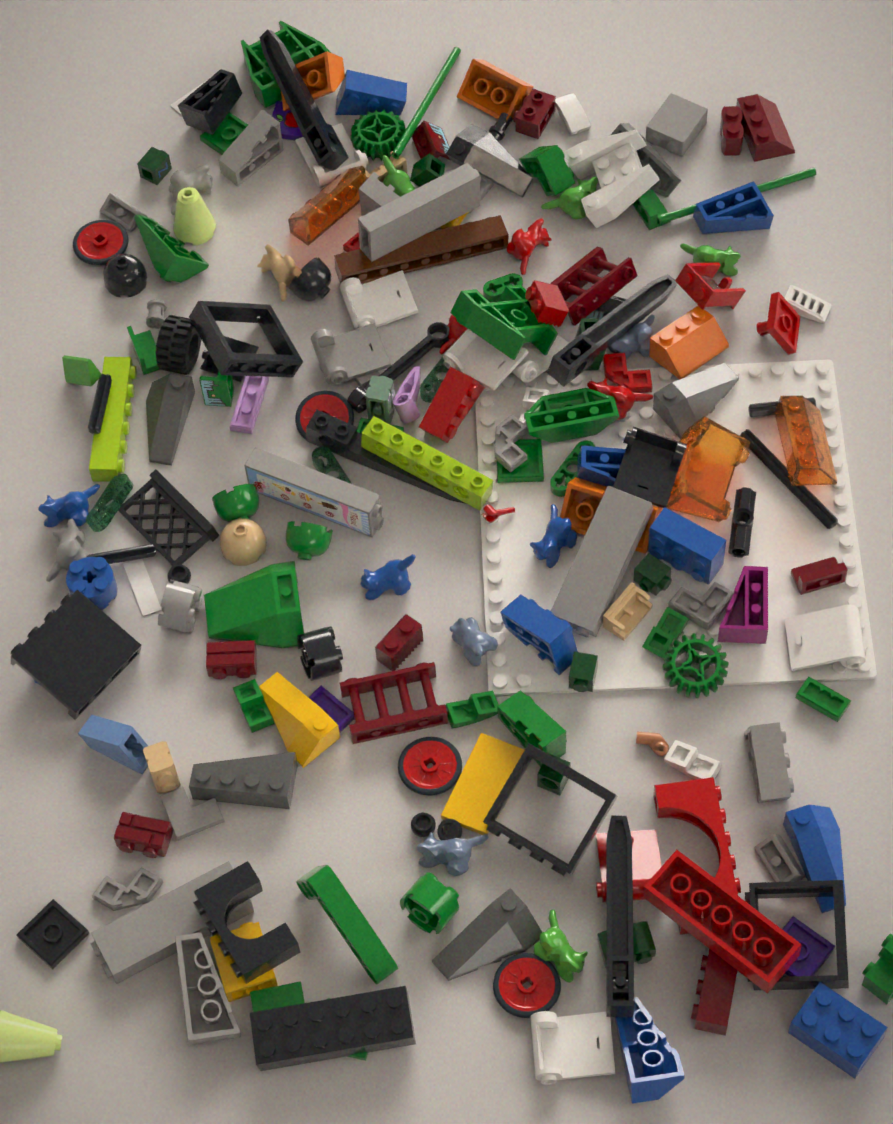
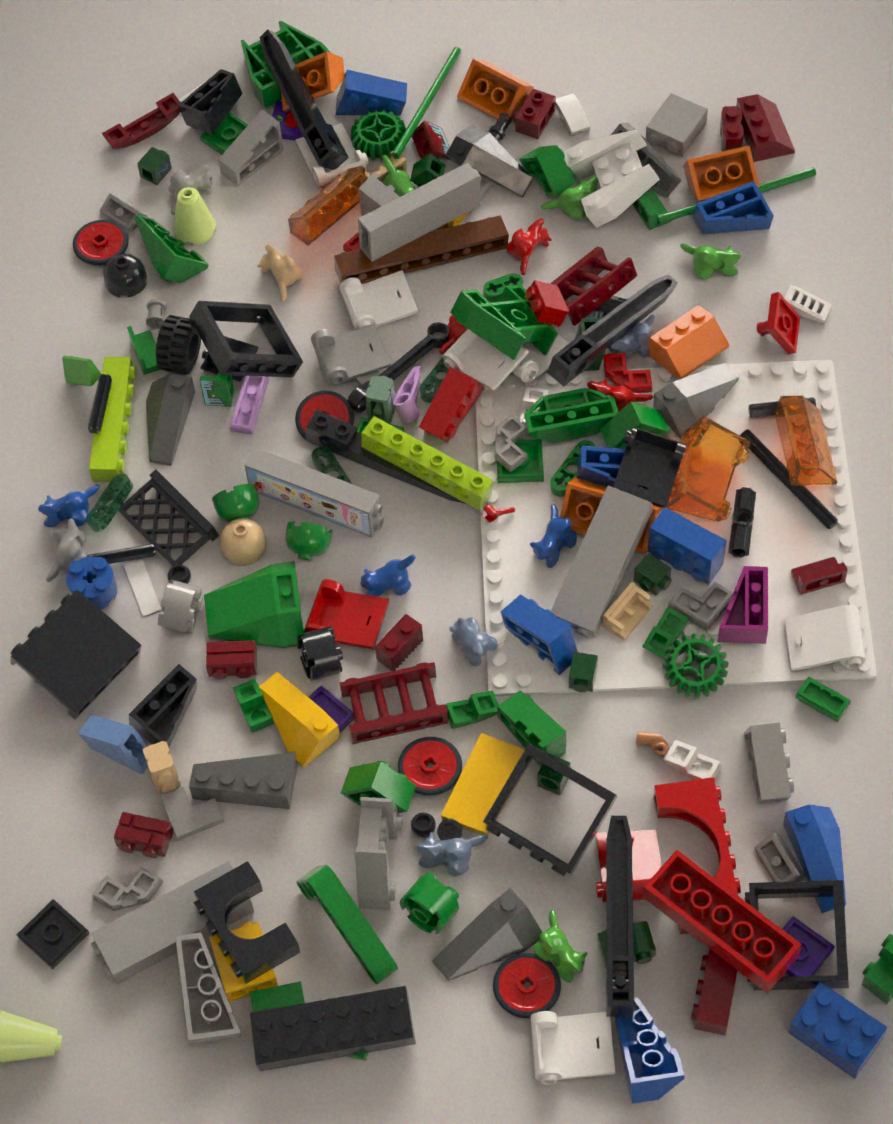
black cylinder [289,257,332,301] -> none
red window [675,262,746,310] -> none
none -> dark red slope [102,93,181,149]
none -> black wedge [129,664,197,748]
none -> red door [304,579,390,649]
none -> green brick [340,761,416,813]
none -> light grey wedge [355,797,402,910]
none -> green brick [600,402,670,449]
none -> orange slope [683,146,760,202]

